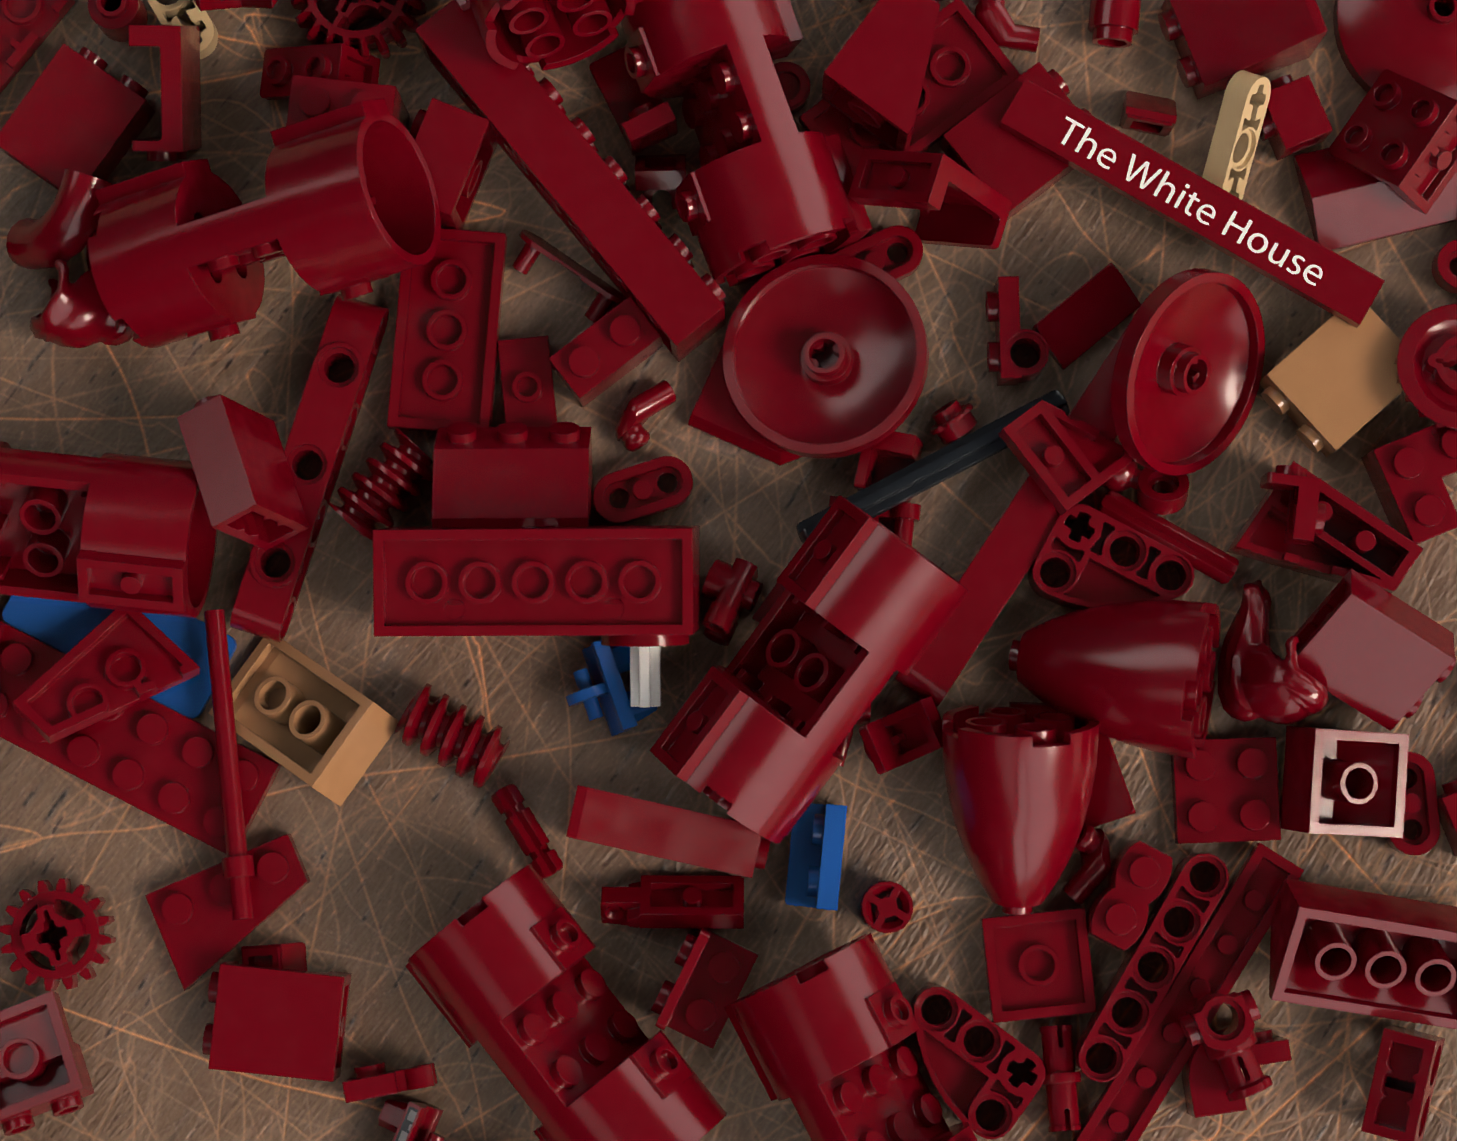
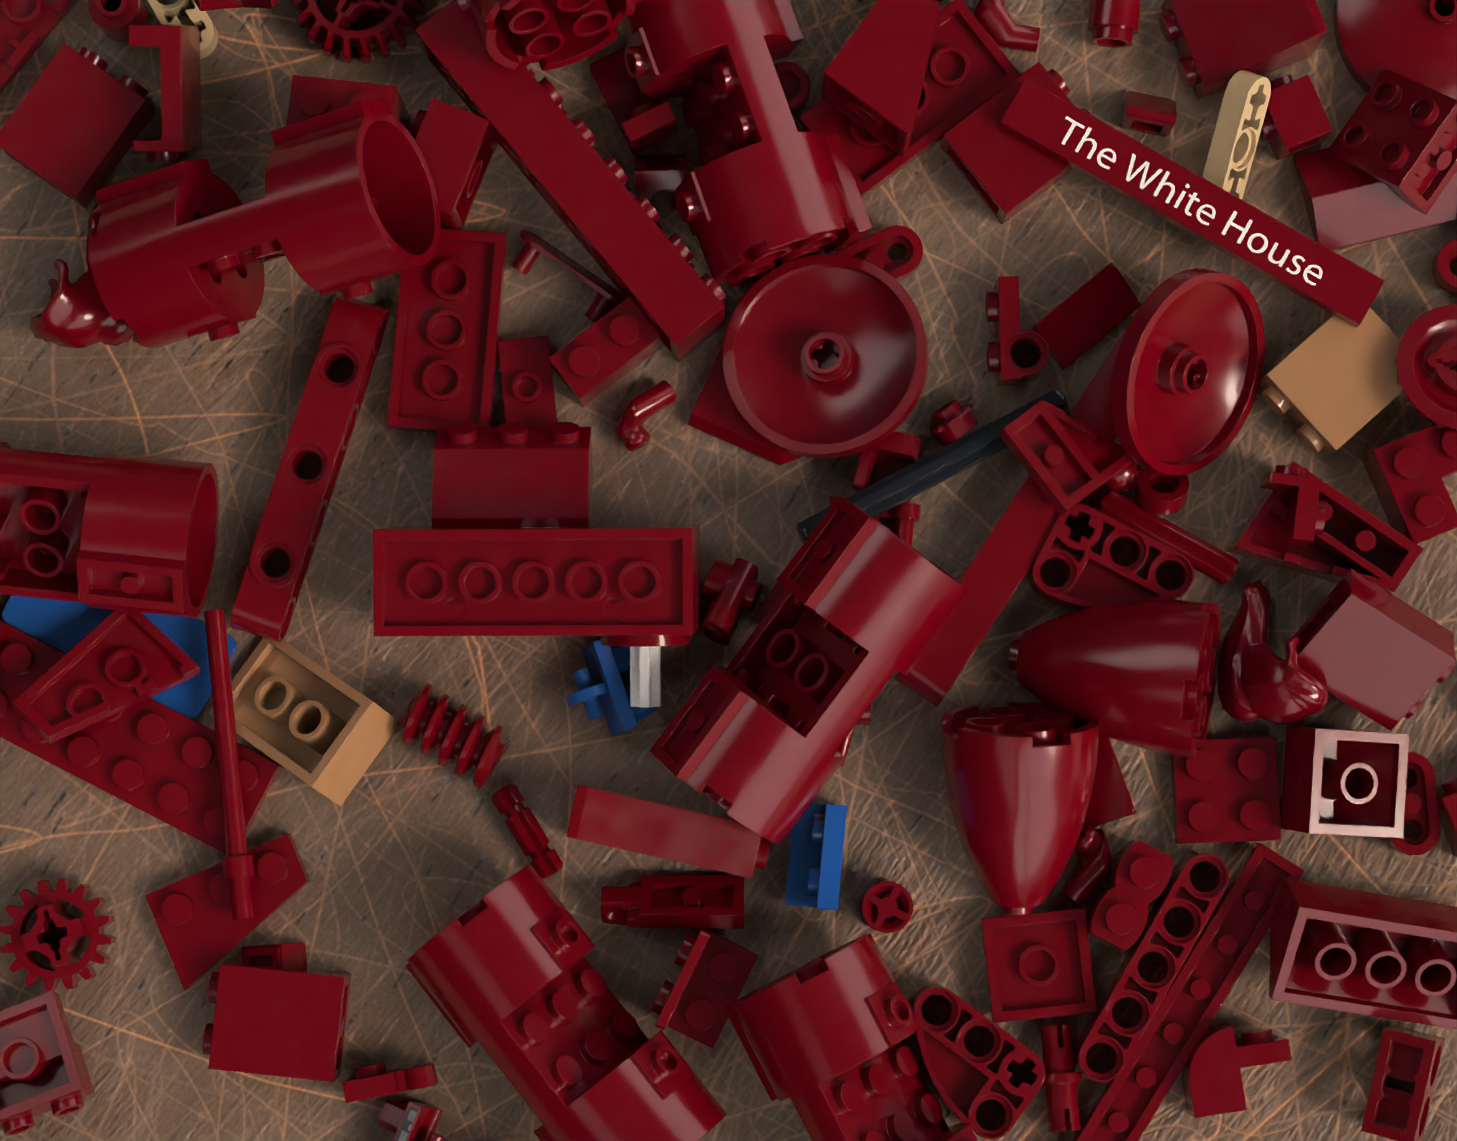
dark red cylinder [6,169,114,270] -> none
dark red brick [177,394,309,550] -> none
dark red bracket [260,43,380,100] -> none
dark red piece [327,428,433,541] -> none
dark red plate [593,456,693,525] -> none
dark red panel [848,149,1012,249] -> none
dark red bracket [859,696,943,775] -> none
dark red connector [1179,989,1273,1101] -> none

